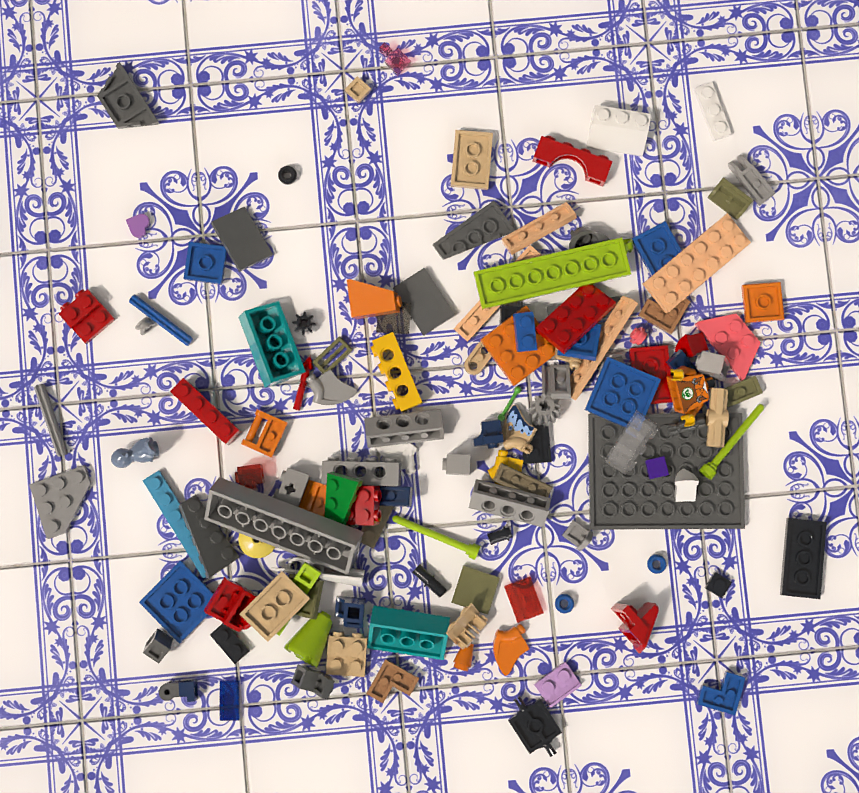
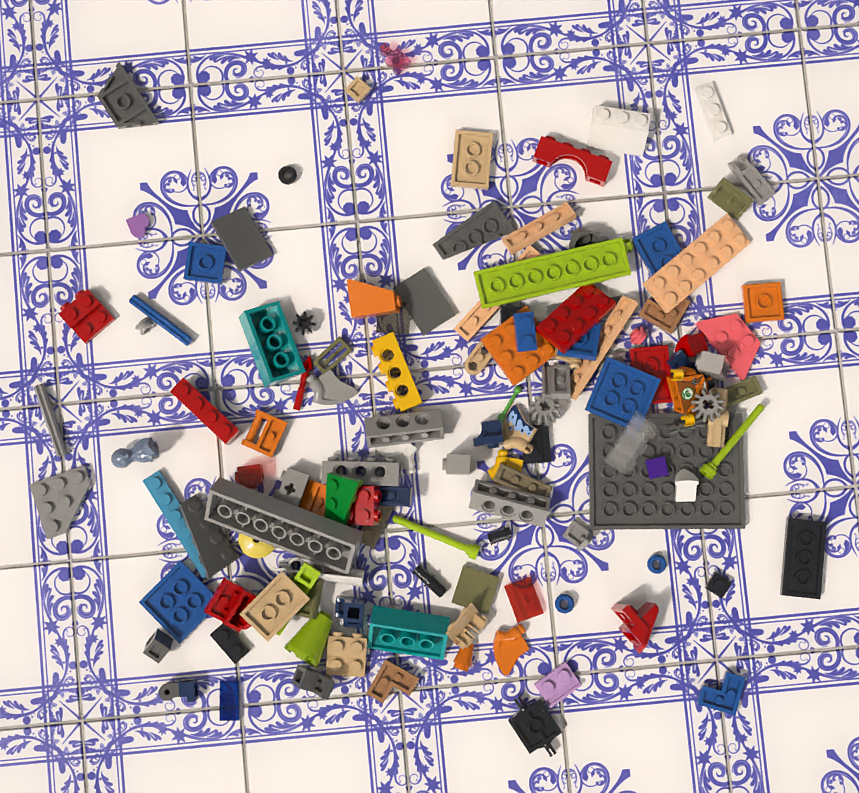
none -> light grey gear [691,389,725,422]

